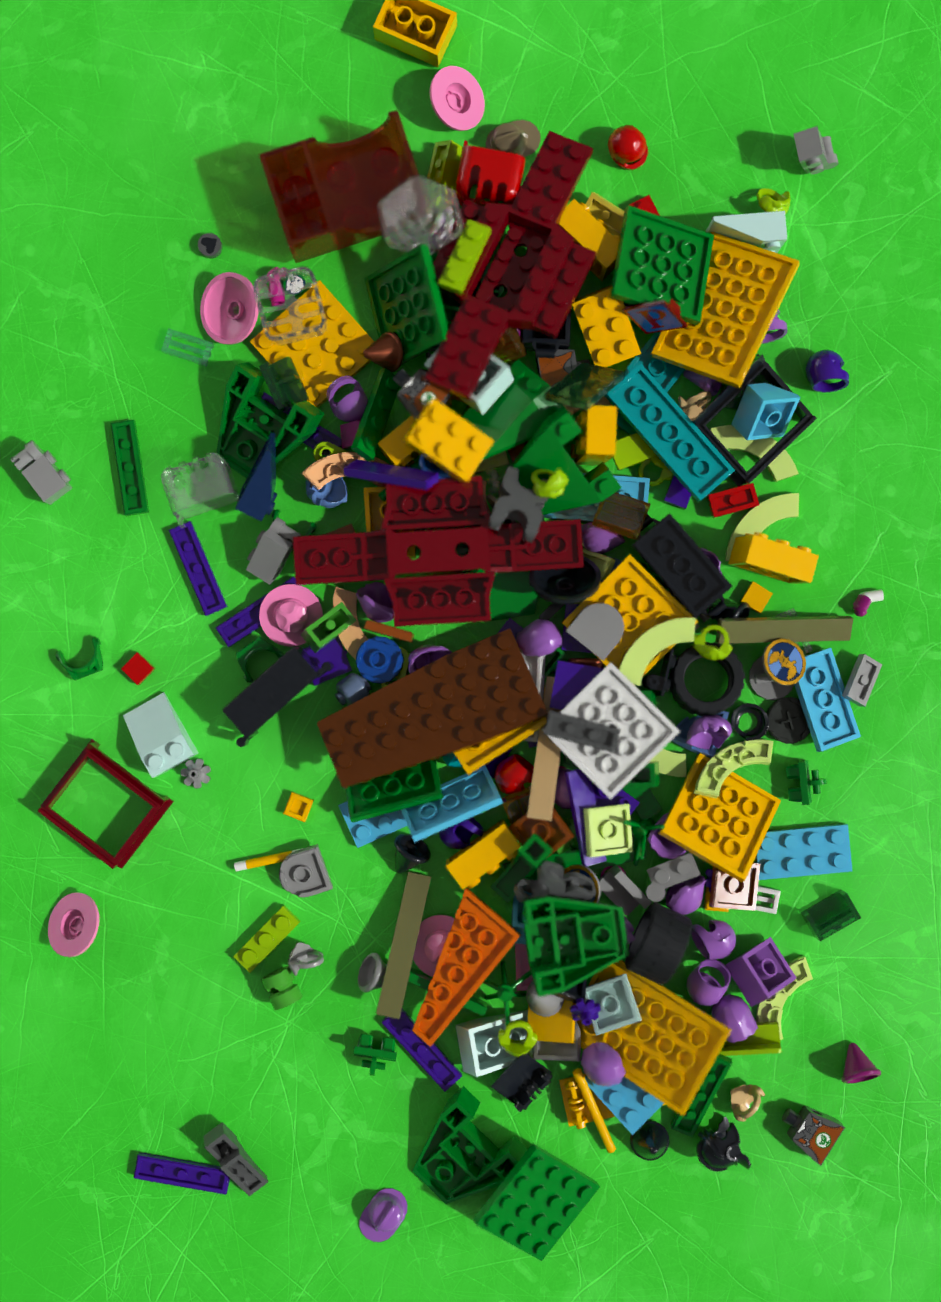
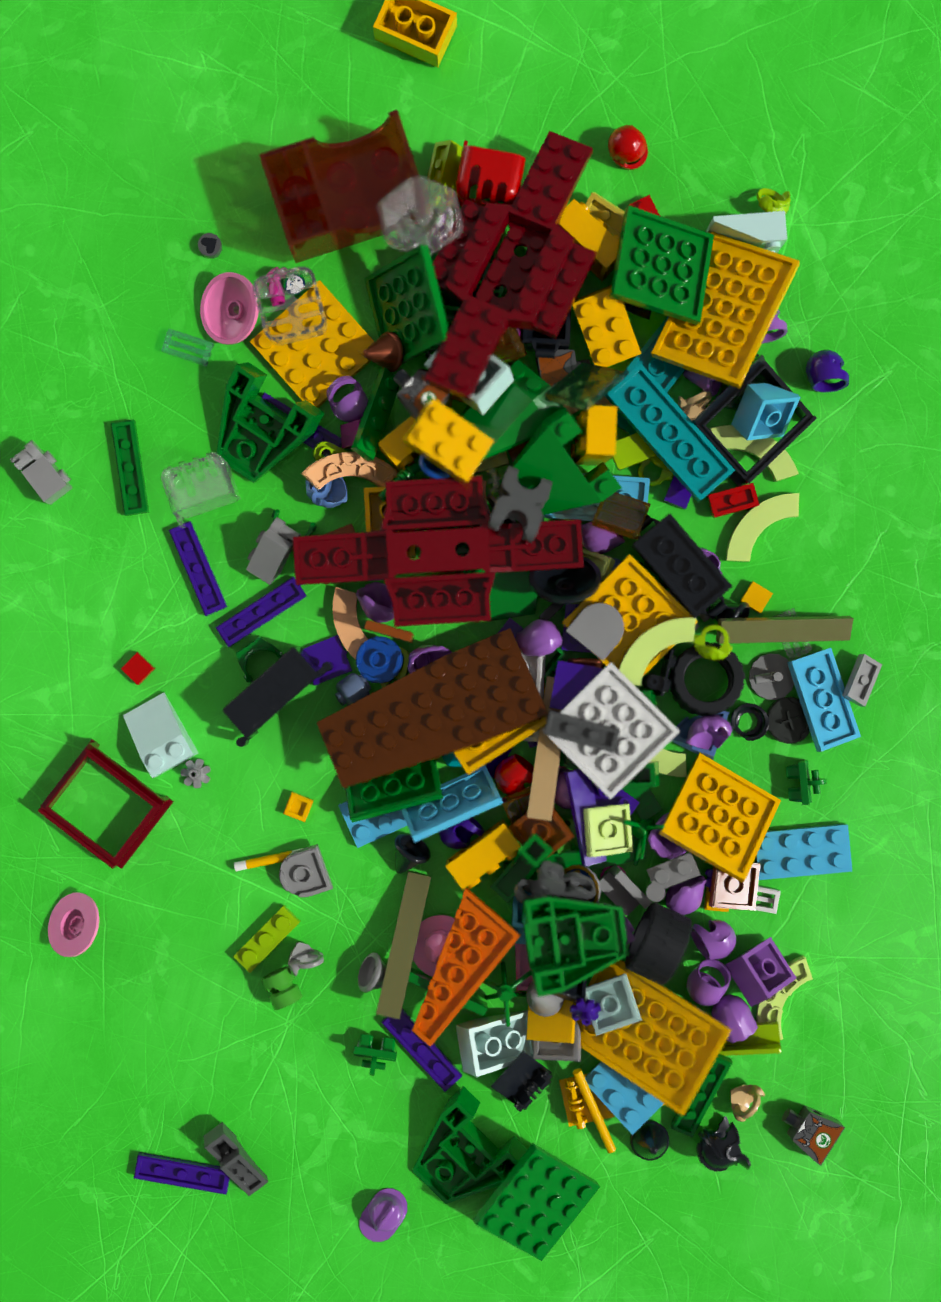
green helmet [55,637,103,681] -> none
dark blue slope [235,432,277,521] -> none
clear green panel [259,357,309,411] -> none
bright pink hat [259,584,323,647] -> none
bright green slope [301,602,356,653] -> none
dark purple tile [344,459,439,490] -> none
bright pink hat [430,66,485,131] -> none
lime plate [439,219,491,295] -> none
dark tan piece [486,120,541,157] -> none
lime piece [498,1020,538,1057] -> none
lime piece [531,469,568,498] -> none
medium lavender hair [581,1042,625,1087] -> none
piece [622,298,688,334] -> none
yellowish green tile [694,739,773,799] -> none
yellow brick [728,532,819,584] -> none
shield [763,639,806,686] -> none
light grey hinge [794,126,839,174] -> none
clear green panel [801,890,861,941] -> none
magenta hat [841,1043,881,1084] -> none
magenta arm [853,589,884,617] -> none

